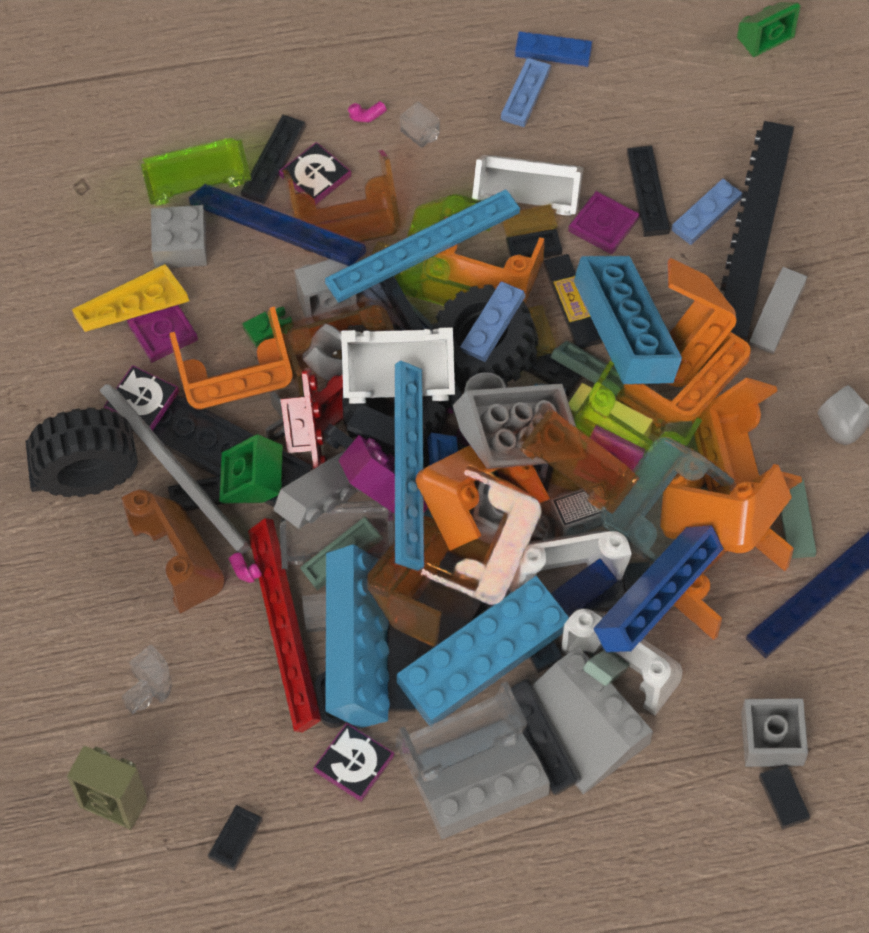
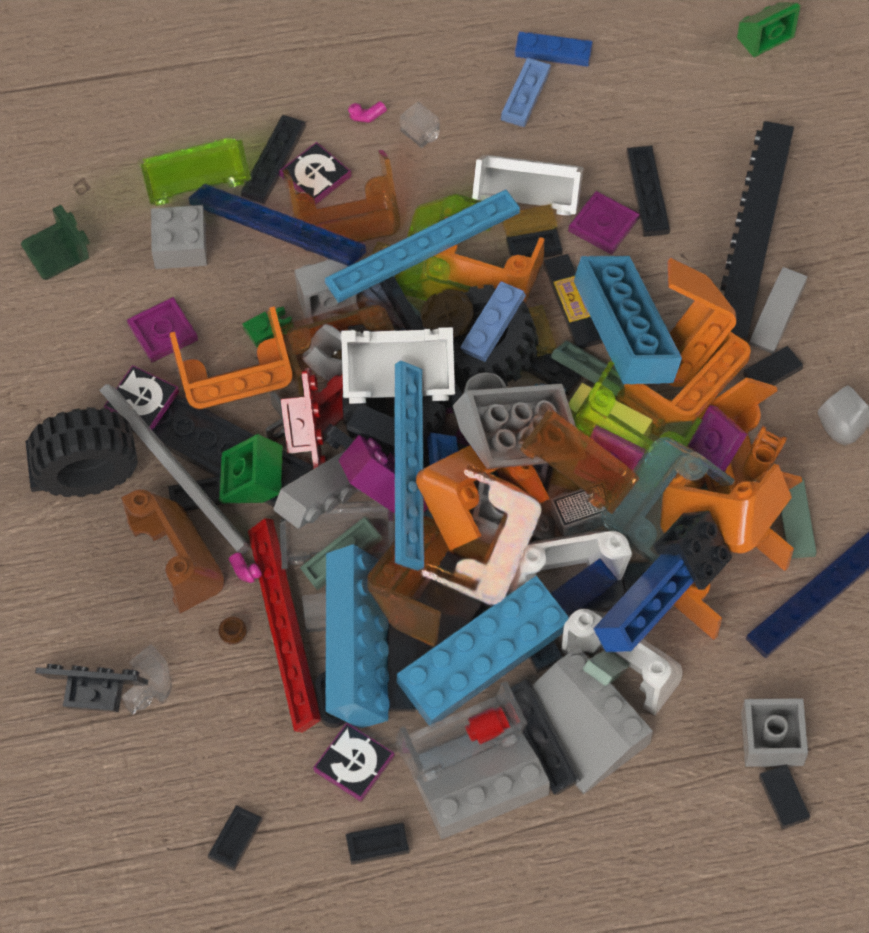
olive brick [67,746,148,830] -> none
yellow wing [72,264,189,332] -> none
medium blue plate [672,179,742,245] -> none
none -> clear green bracket [21,205,90,280]
none -> black bracket [35,664,149,713]
none -> reddish brown plate [218,617,247,645]
none -> black tile [345,823,409,865]
none -> dark brown tile [420,289,475,340]
none -> red brick [465,706,510,745]
none -> black bracket [653,511,732,590]
none -> magenta tile [683,405,747,480]
none -> black tile [743,346,803,385]
none -> orange piece [744,426,787,479]

